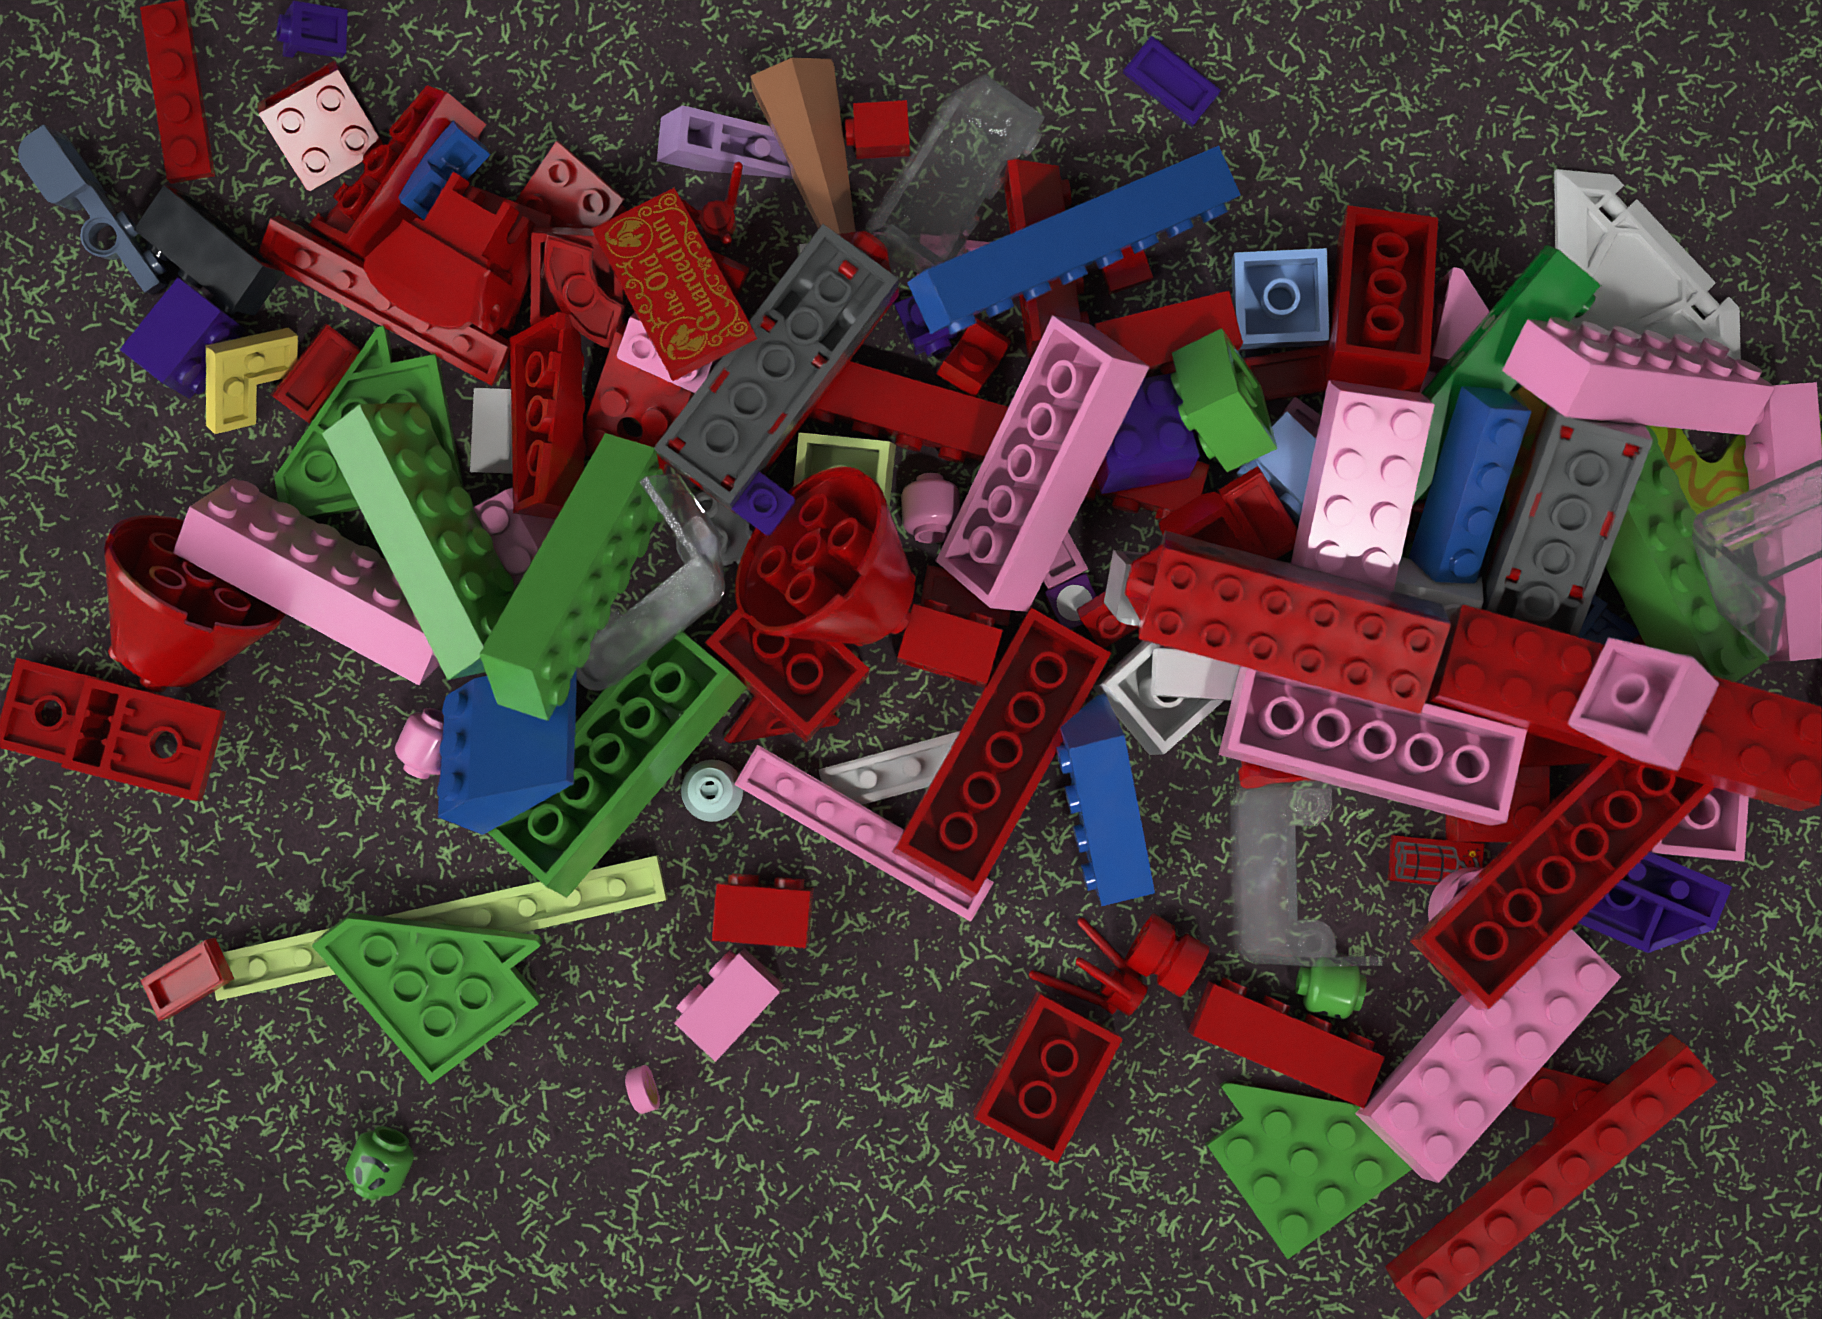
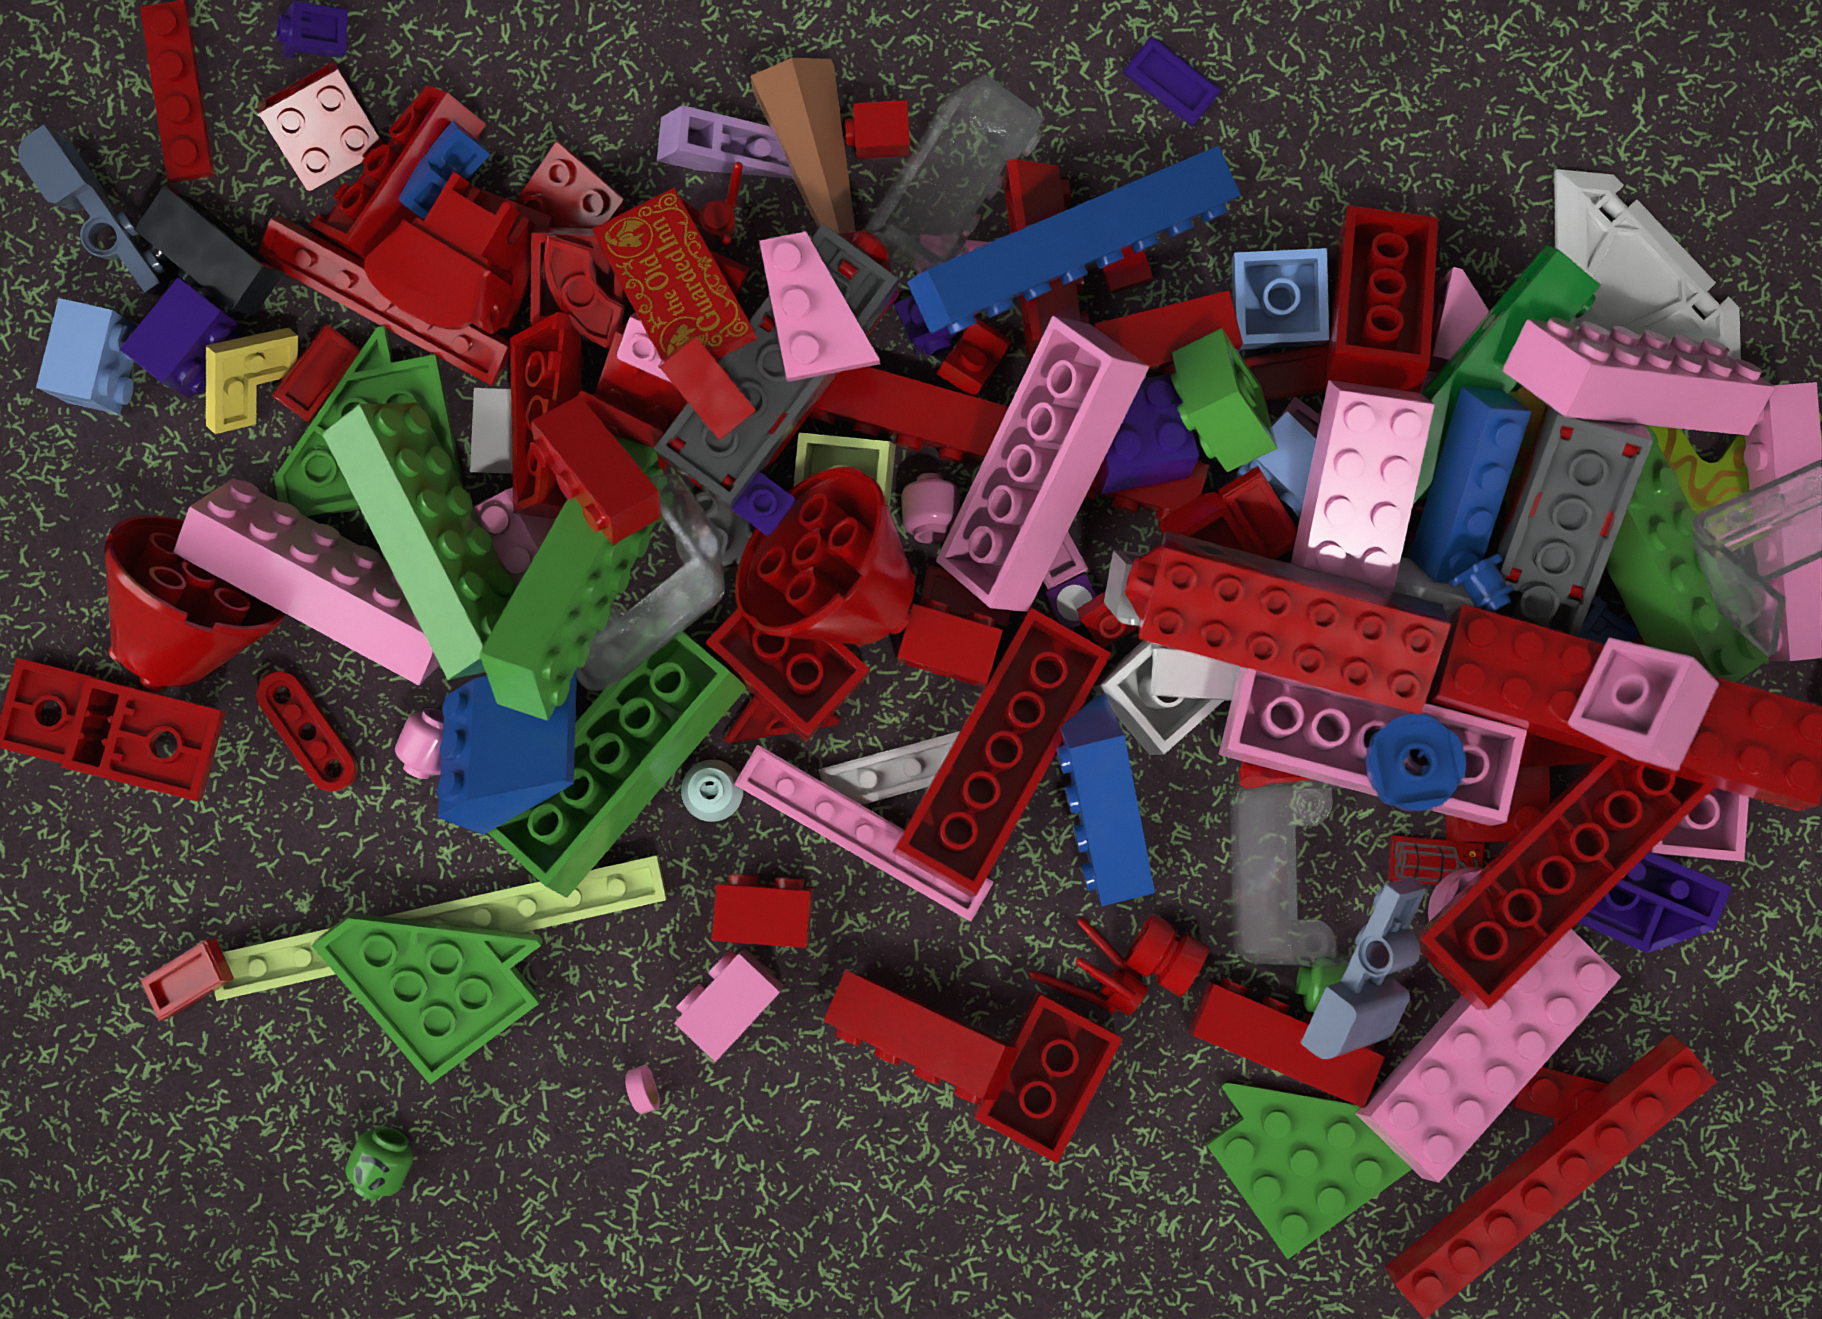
none -> light blue brick [36,298,138,415]
none -> red plate [256,672,358,791]
none -> red brick [530,395,661,545]
none -> red tile [578,390,668,447]
none -> red tile [657,335,756,440]
none -> bright pink wing [759,232,880,382]
none -> red brick [823,970,1019,1105]
none -> sand blue plate [1301,877,1427,1059]
none -> blue plate [1365,714,1466,812]
none -> blue brick [1449,554,1515,613]

